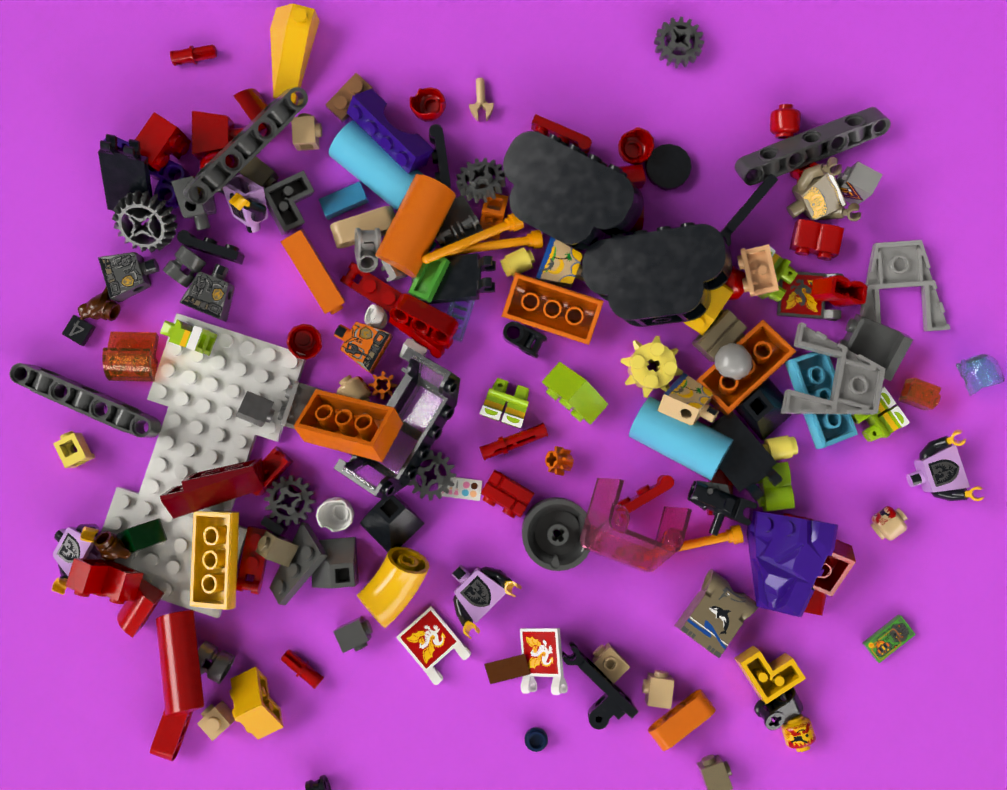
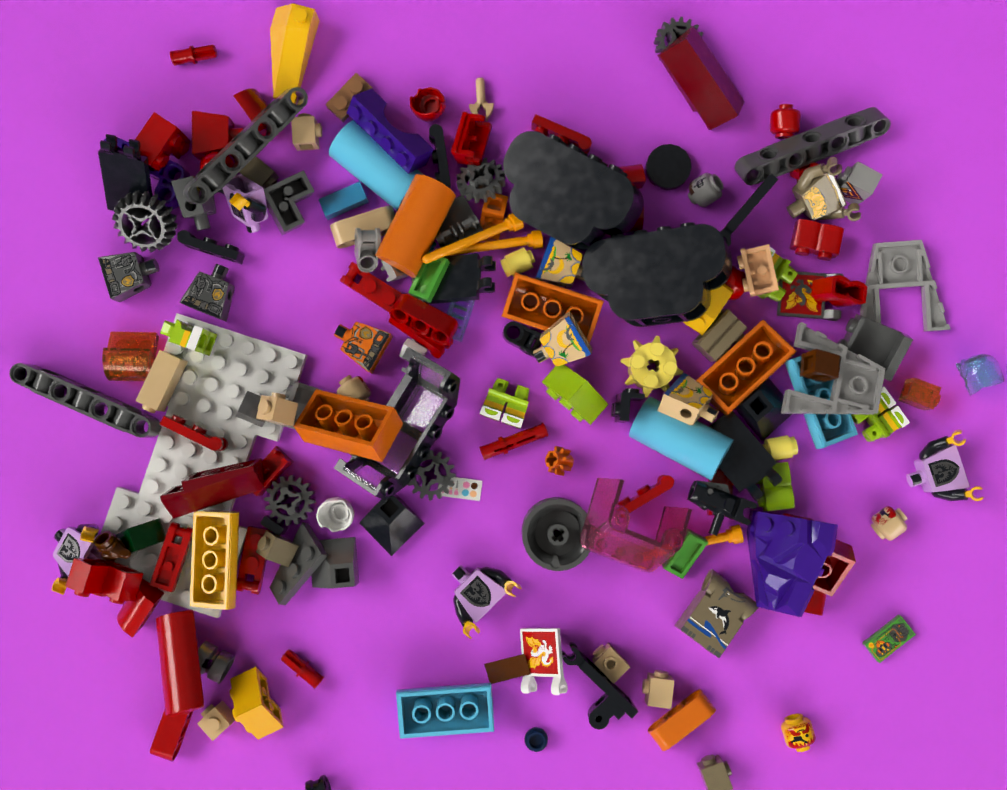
light yellow brick [53,431,95,468] -> none
black tile [62,314,96,346] -> none
reddish brown animal [78,286,120,321] -> none
dark grey wheel [163,245,207,288] -> none
orange slope [280,229,345,314] -> none
red hair [287,324,322,360] -> none
dark grey brick [333,616,373,653] -> none
yellow brick [356,547,430,629] -> none
white tile [364,304,387,329] -> none
orange gear [368,371,398,400] -> none
flag [396,606,471,685] -> none
red brick [480,469,534,518] -> none
red hair [618,127,654,165] -> none
light grey hair [714,343,752,380] -> none
yellow brick [734,646,806,704] -> none
piece [754,687,803,730] -> none
none -> tan brick [136,350,188,414]
none -> red plate [149,522,193,593]
none -> red plate [160,414,228,451]
none -> tan brick [256,392,298,426]
none -> medium azure brick [396,683,494,739]
none -> red hinge [451,112,492,166]
none -> torso [533,311,592,367]
none -> black bracket [611,388,645,423]
none -> dark red slope [657,26,745,130]
none -> bright green tile [662,528,709,579]
none -> light grey head [688,173,724,207]
none -> reddish brown brick [800,349,840,382]

